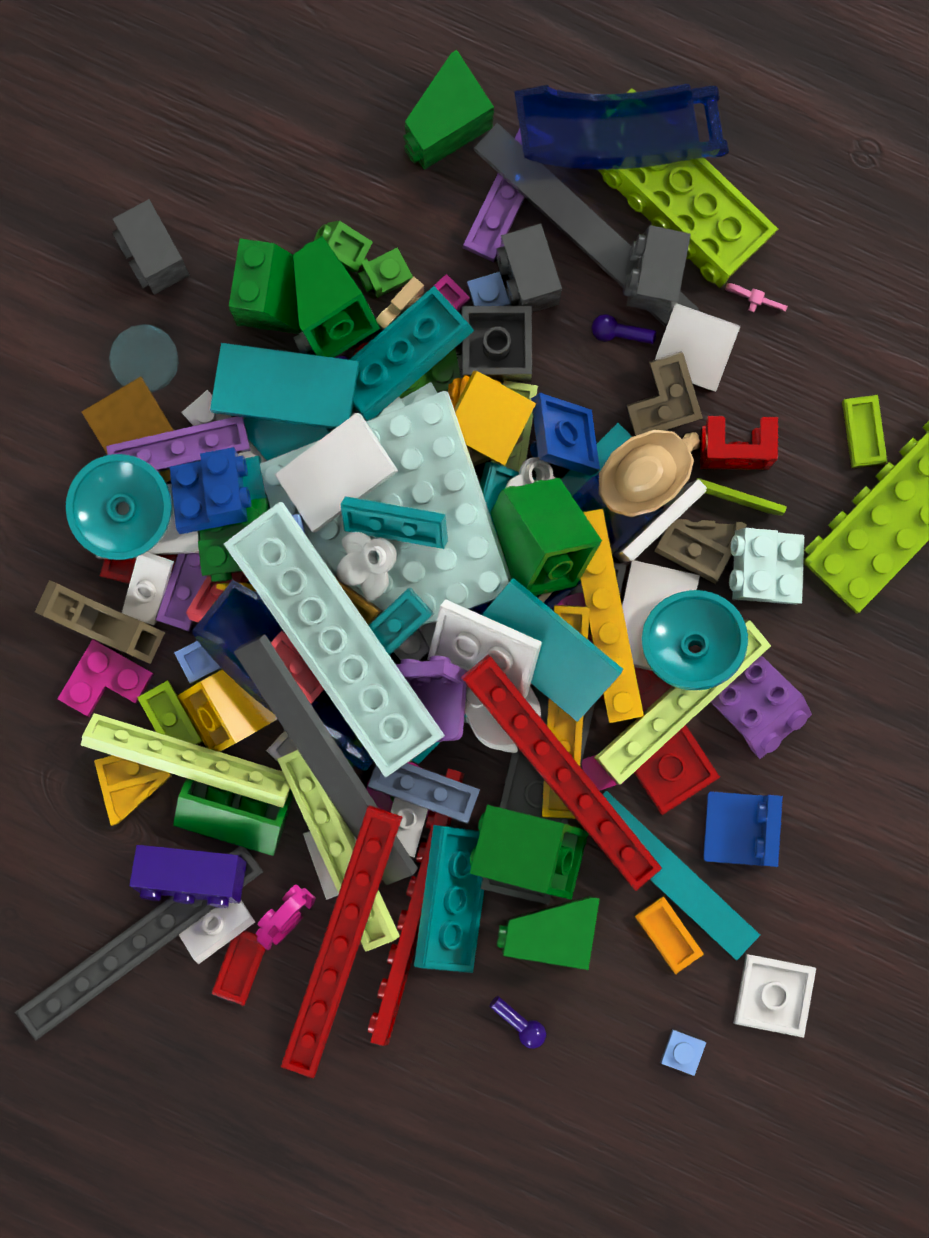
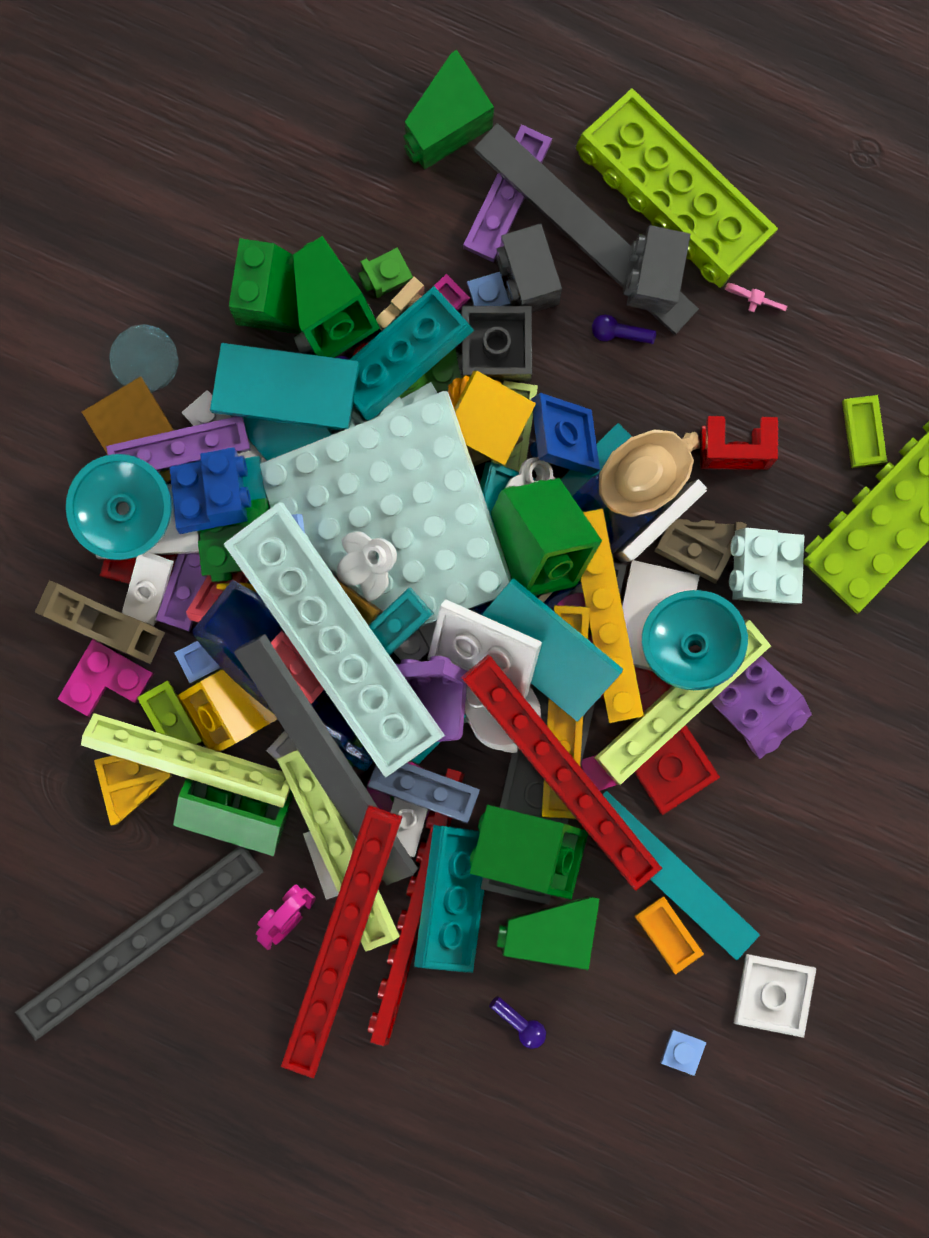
dark grey brick [112,199,190,295] -> none
dark purple brick [129,845,247,908] -> none
white plate [179,900,255,964] -> none
red tile [211,930,266,1006] -> none
white tile [275,413,398,532] -> none
bright green bracket [314,221,373,272] -> none
teal tile [340,496,448,549] -> none
clear blue windscreen [514,84,729,169] -> none
dark tan plate [626,351,703,436] -> none
white tile [655,304,740,392] -> none
lime piece [696,478,787,516] -> none
blue bracket [703,792,783,867] -> none

